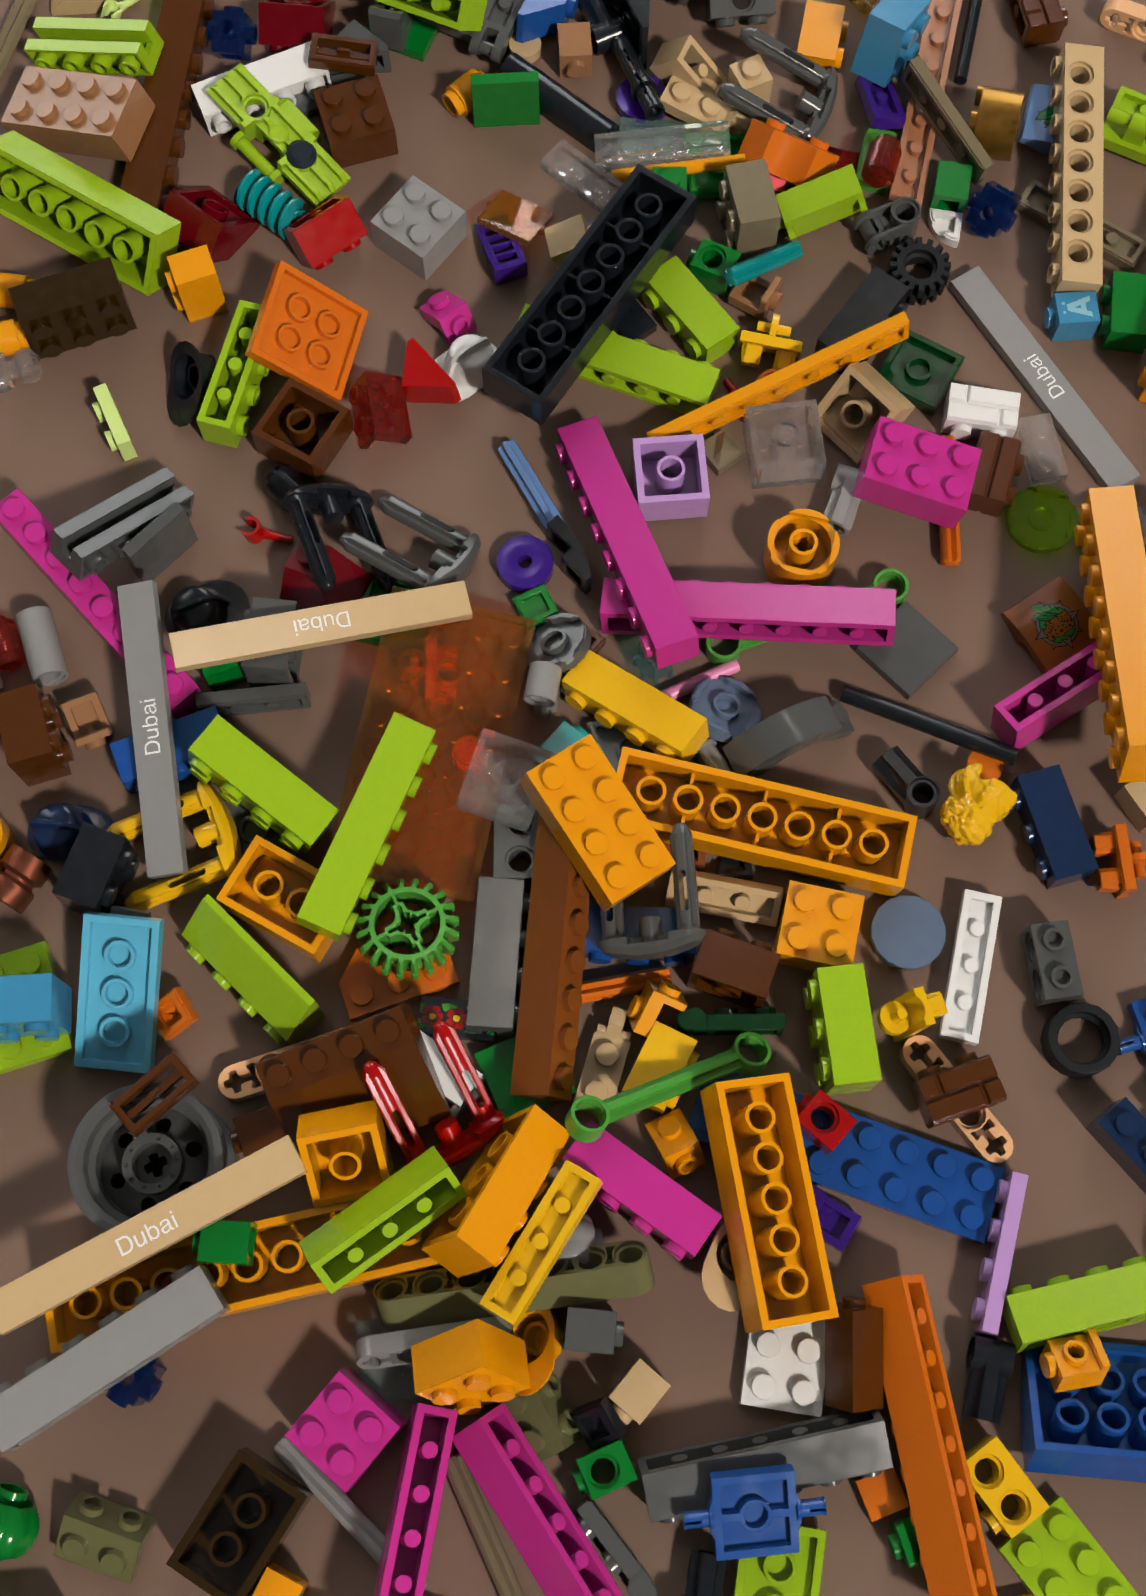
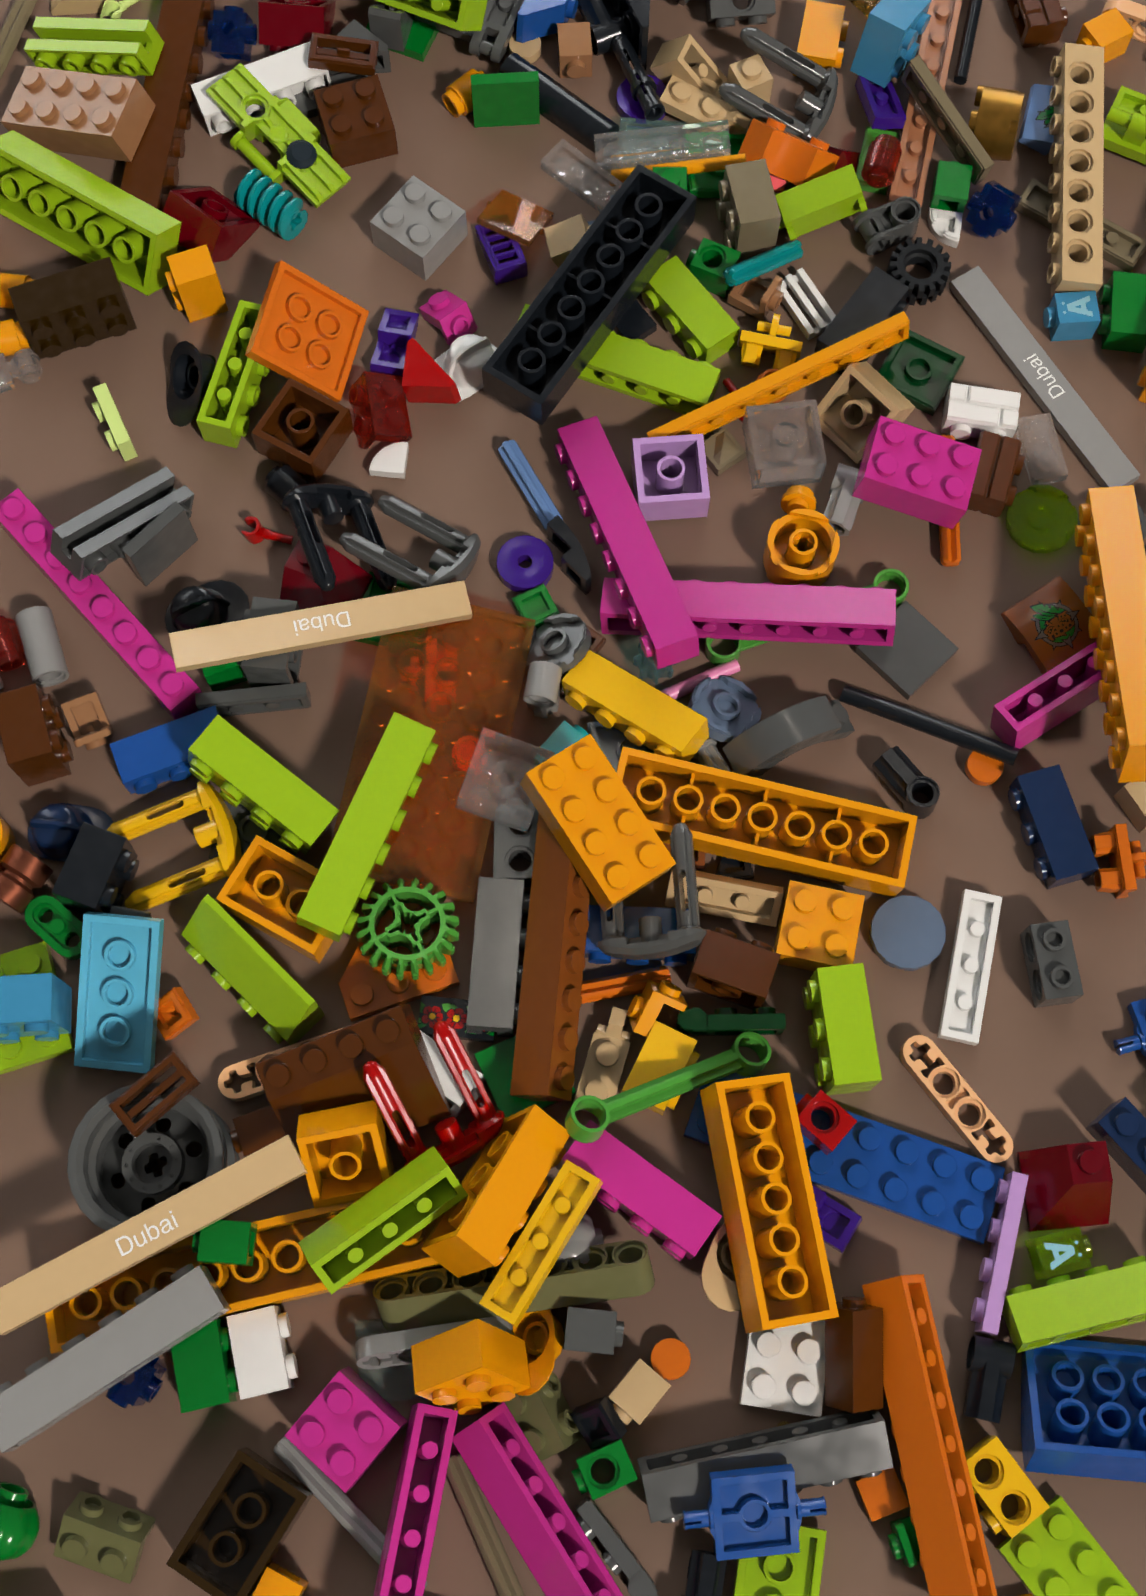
light grey tile [117,580,188,879] -> none
red brick [282,194,368,270] -> none
light orange bracket [645,1108,705,1179] -> none
yellow hips [877,986,947,1043] -> none
reddish brown brick [910,1052,1007,1129] -> none
yellow hair [940,763,1018,846] -> none
light orange brick [1039,1328,1111,1393] -> none
black tyre [1040,1002,1121,1079] -> none
none -> green plate [25,895,83,960]
none -> green brick [171,1319,239,1413]
none -> white brick [226,1305,299,1400]
none -> white tile [369,442,409,479]
none -> dark purple slope [370,308,419,379]
none -> orange tile [650,1338,691,1380]
none -> white tile [780,268,836,340]
none -> light orange plate [781,485,817,514]
none -> dark red slope [1017,1141,1113,1232]
none -> clear neon green brick [1025,1227,1093,1280]
none -> light orange brick [1076,7,1134,64]

